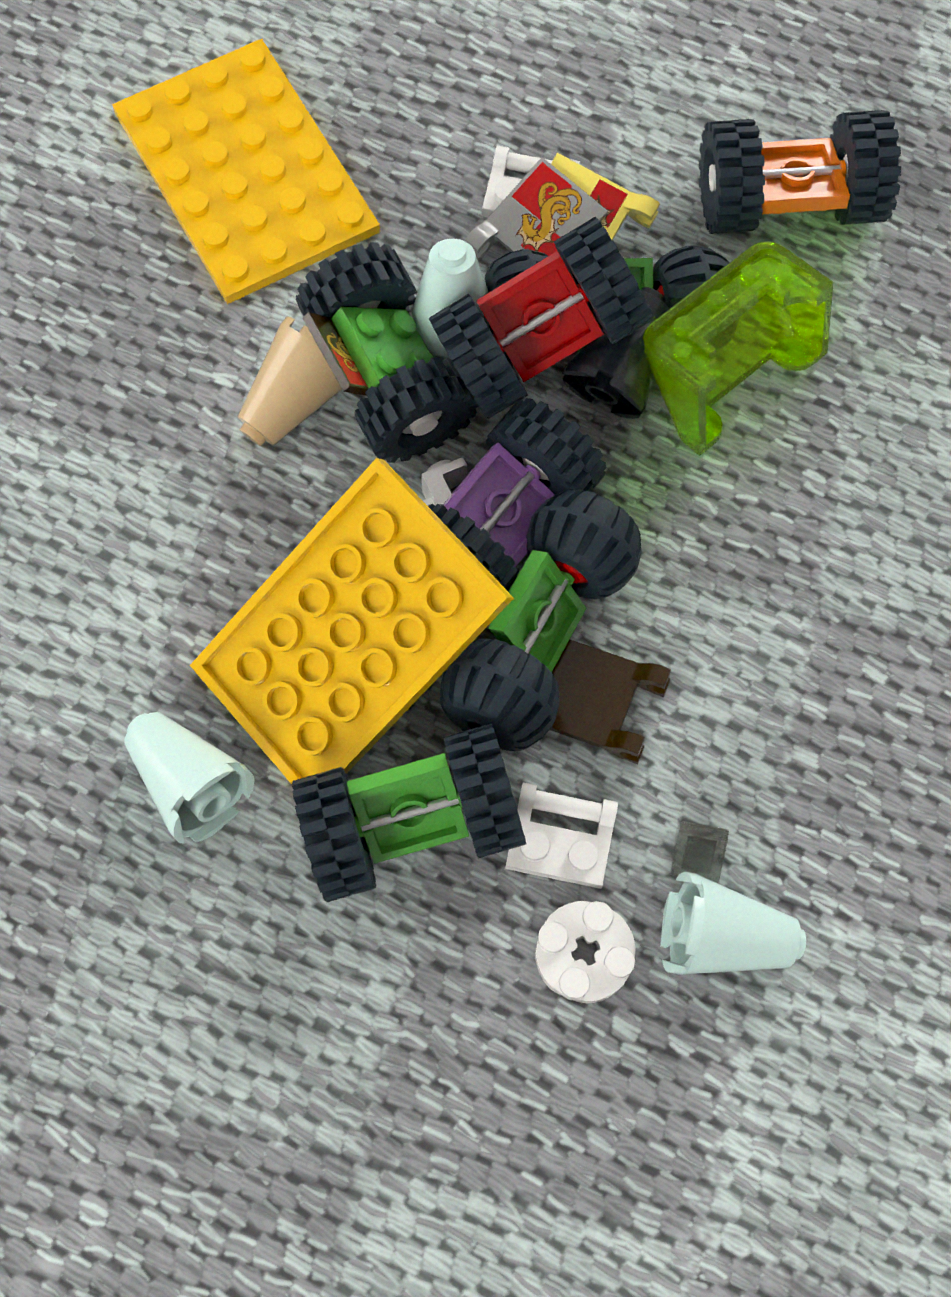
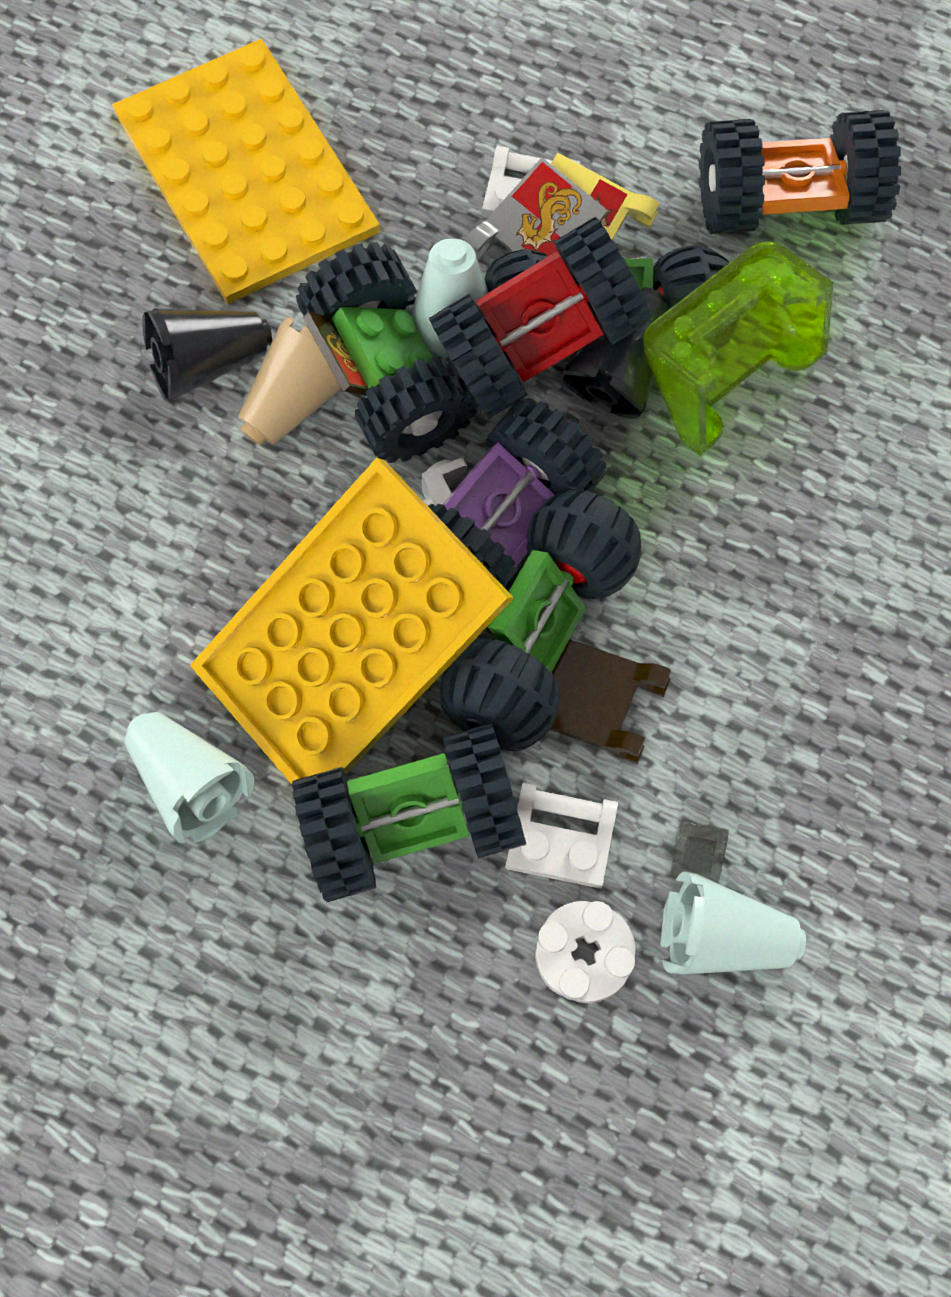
none -> black cone [142,308,272,399]

